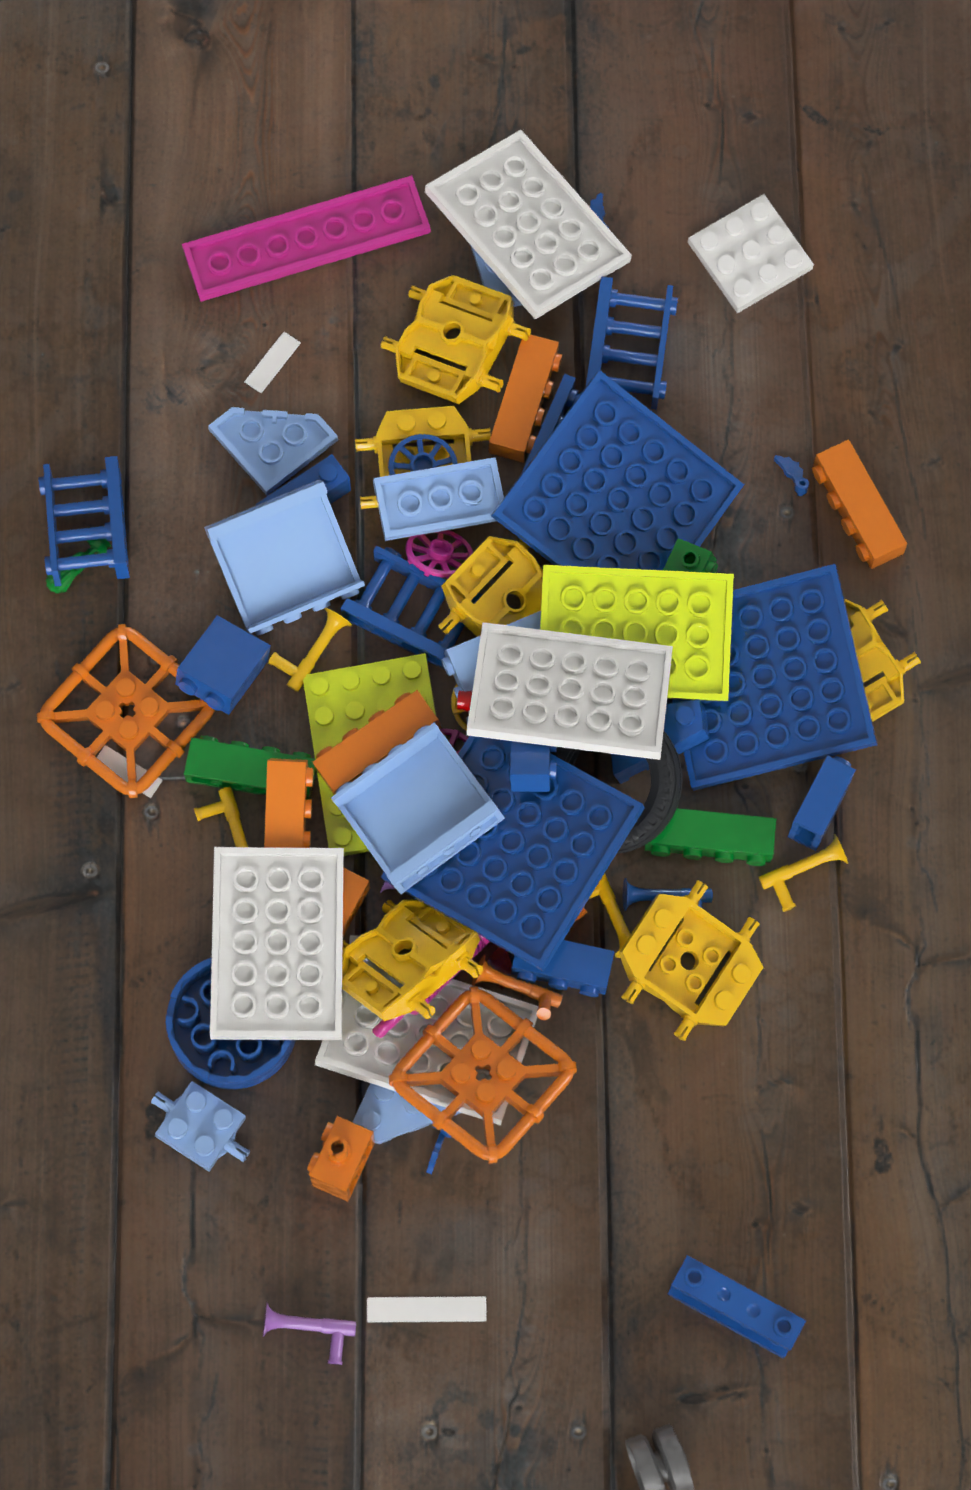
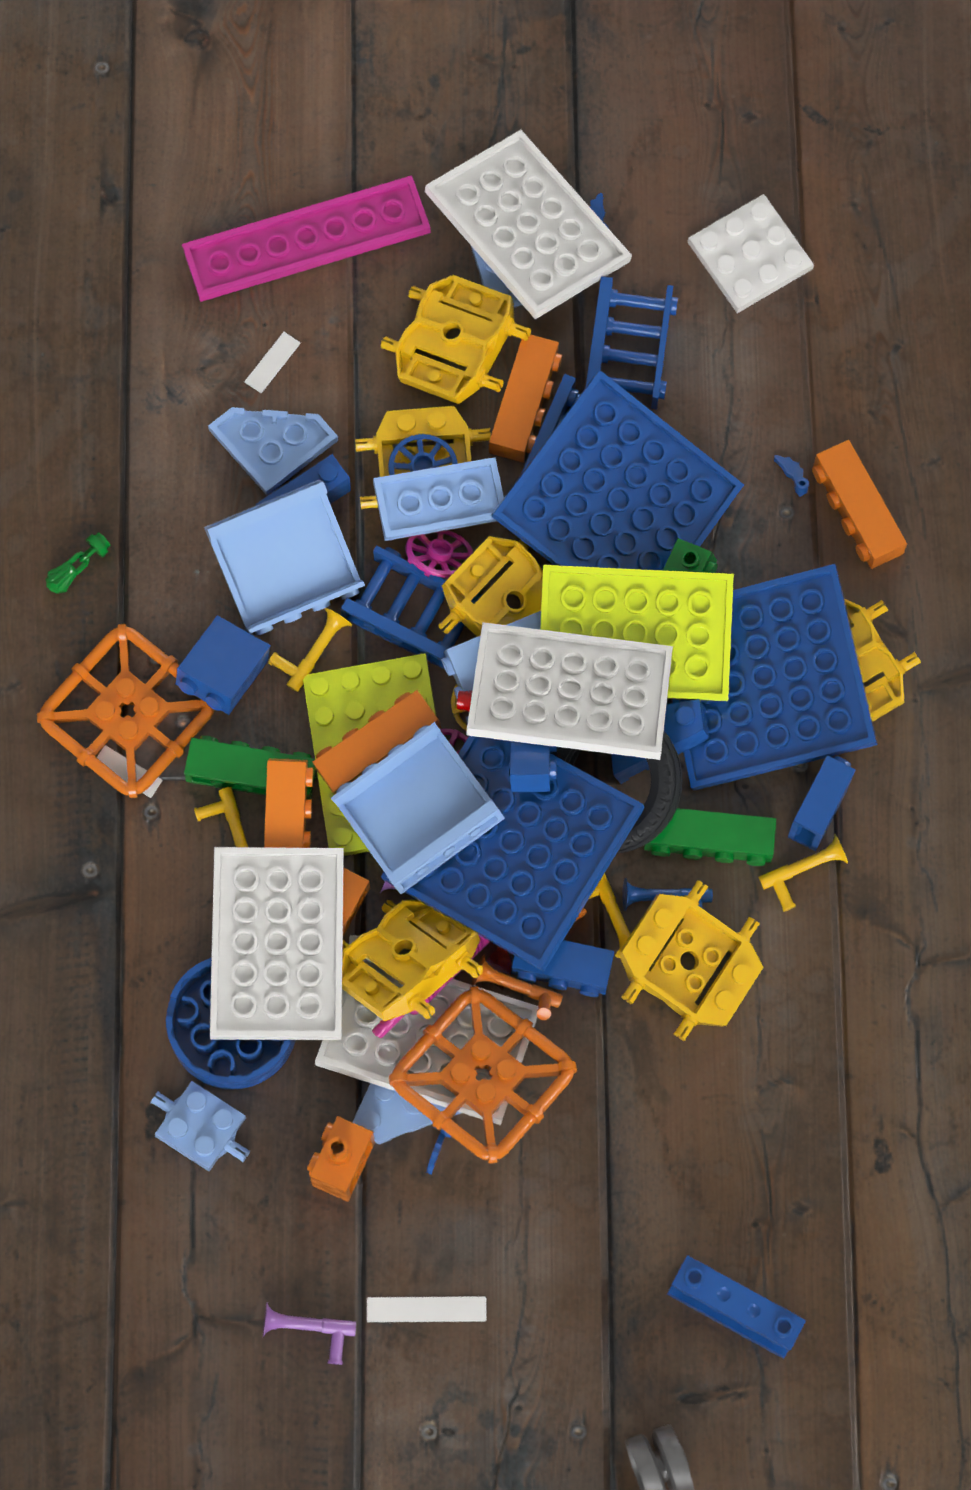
blue fence [39,456,130,587] -> none

